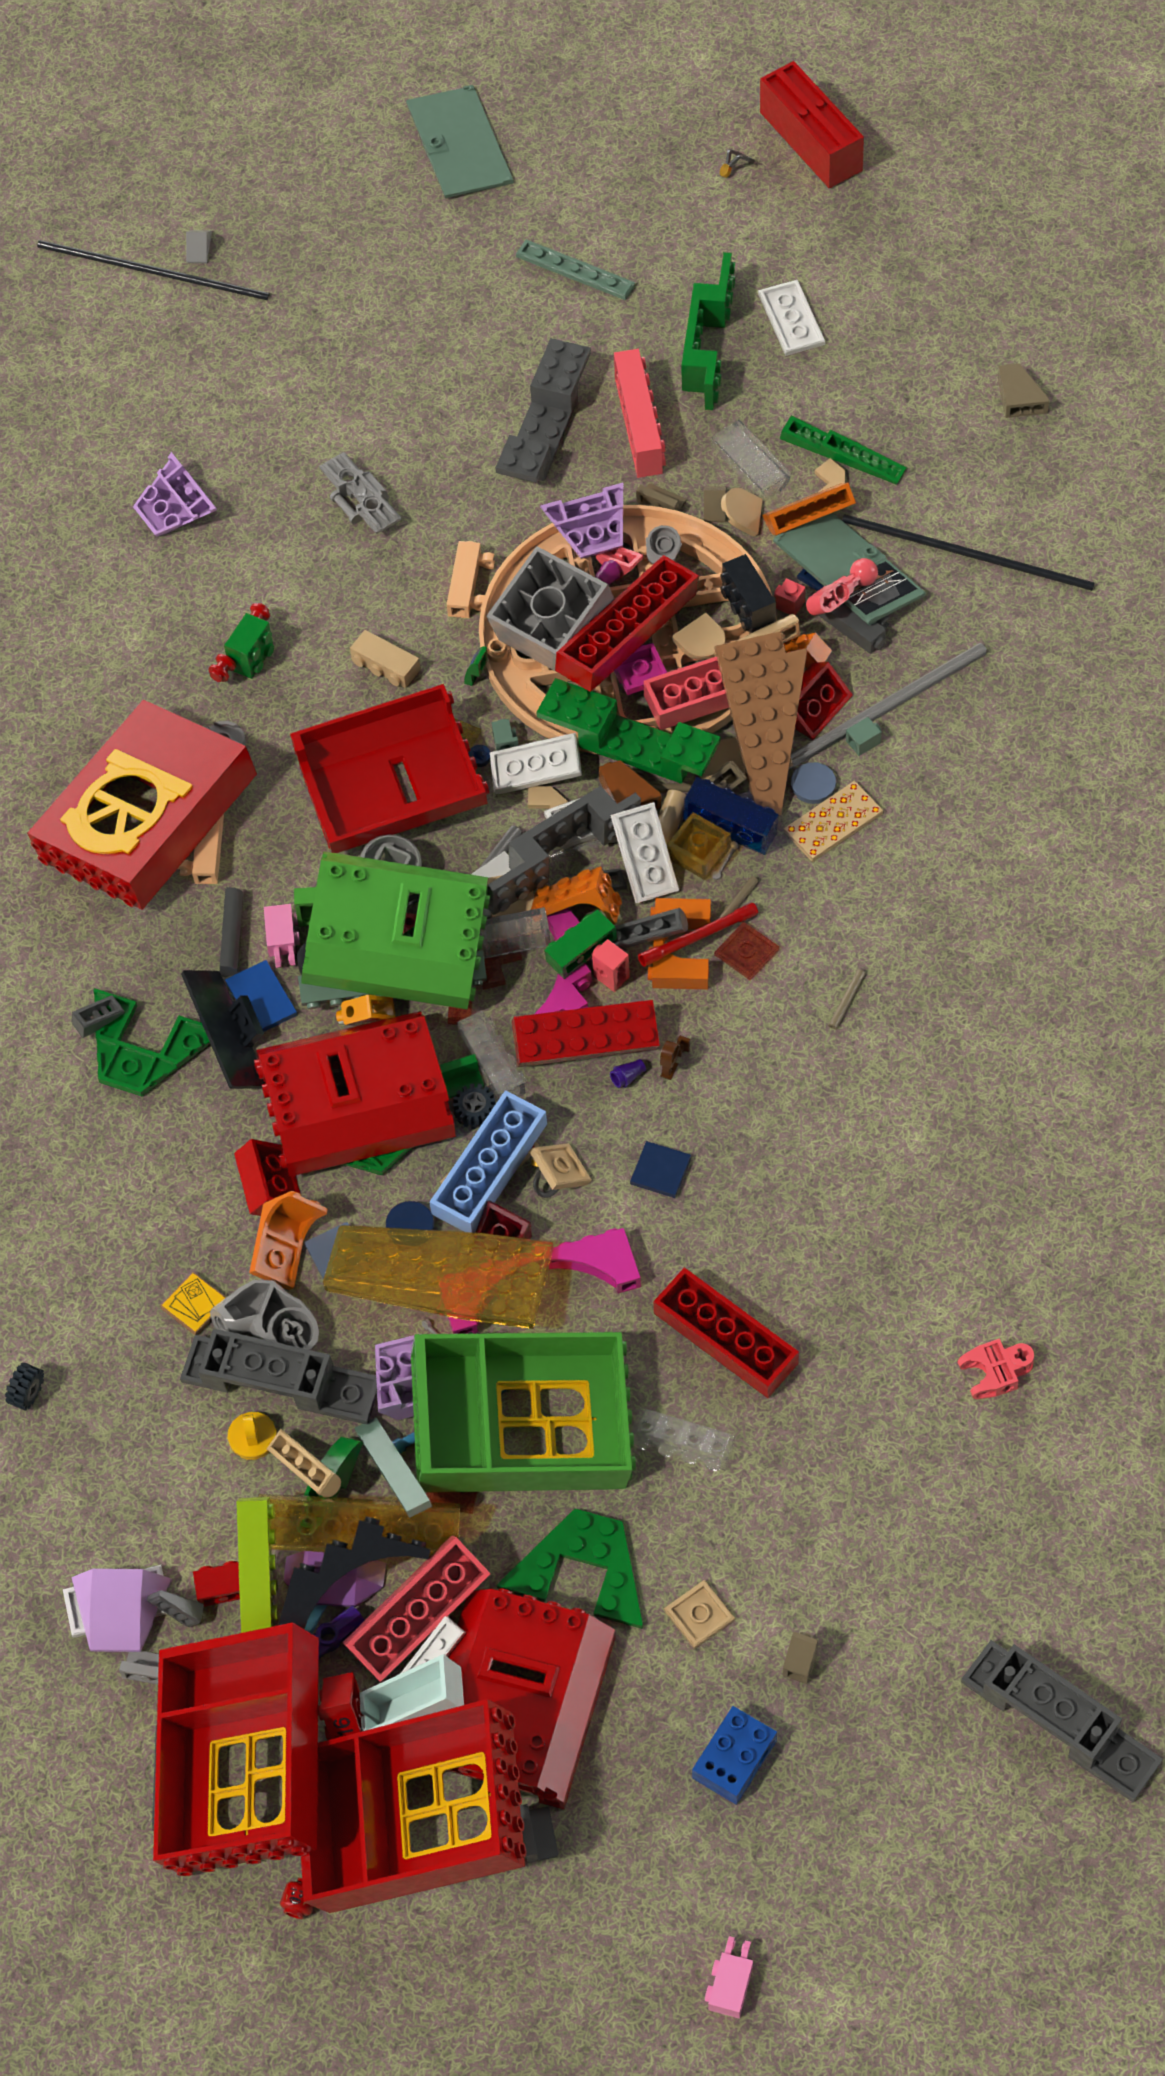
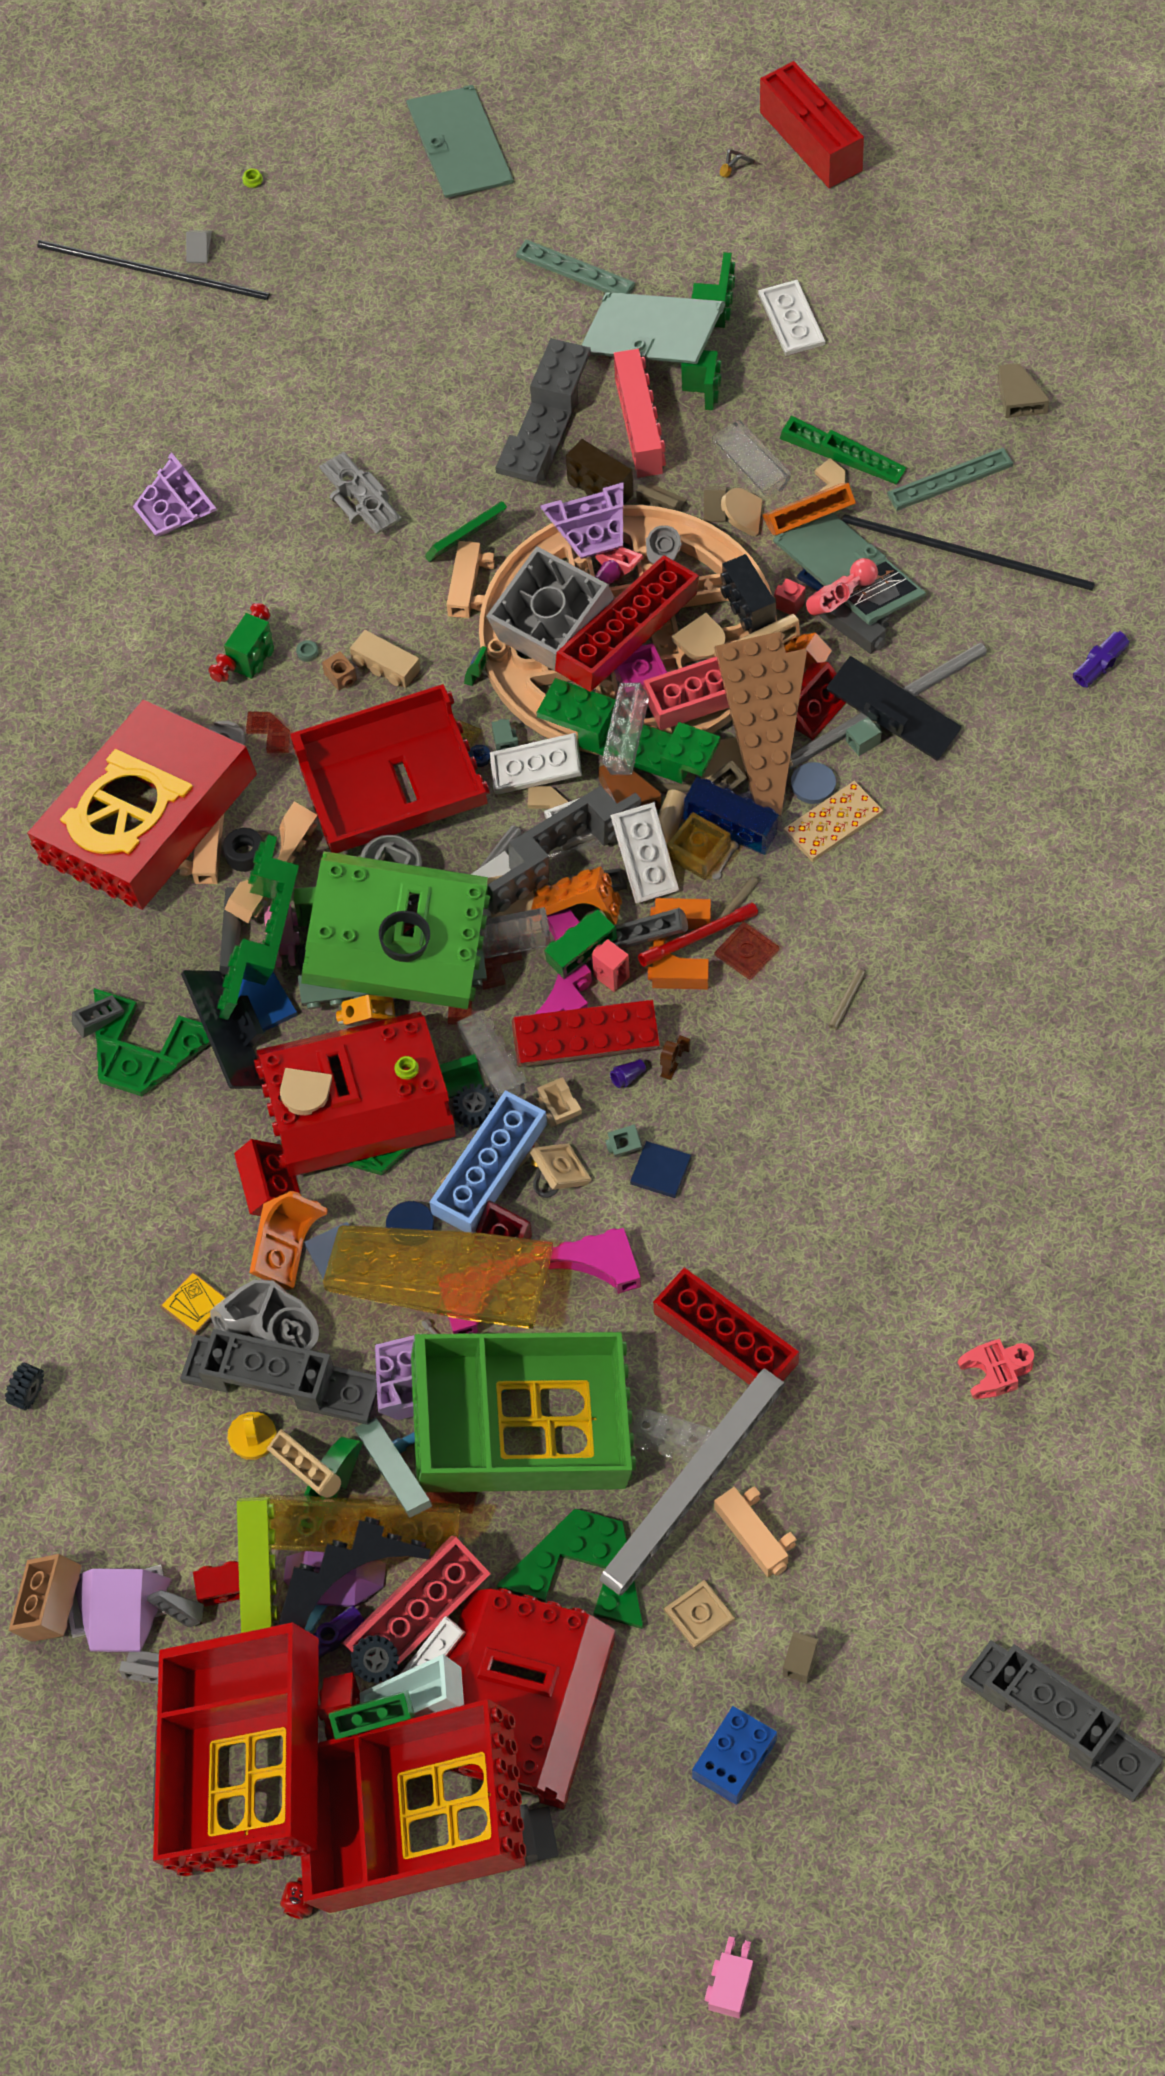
none -> medium nougat brick [8,1554,82,1642]
none -> green bracket [217,835,299,1020]
none -> black tyre [223,828,263,872]
none -> light nougat arch [225,801,317,923]
none -> lime plate [242,168,263,188]
none -> clear red tile [246,711,290,753]
none -> tan tile [280,1068,333,1115]
none -> sand green tile [296,640,319,662]
none -> medium nougat brick [322,651,357,691]
none -> green brick [329,1690,415,1740]
none -> black wheel [351,1635,399,1683]
none -> black tyre [379,911,431,962]
none -> lime plate [395,1056,419,1079]
none -> green tile [425,501,507,562]
none -> tan cylinder [536,1077,582,1128]
none -> dark brown brick [566,439,634,505]
none -> door [582,292,725,364]
none -> light grey beam [599,1369,785,1596]
none -> clear brick [602,683,649,775]
none -> sand green brick [605,1124,643,1157]
none -> light nougat brick [714,1486,797,1577]
none -> black bracket [826,656,961,761]
none -> sand green tile [887,448,1013,511]
none -> dark purple piece [1073,631,1130,688]

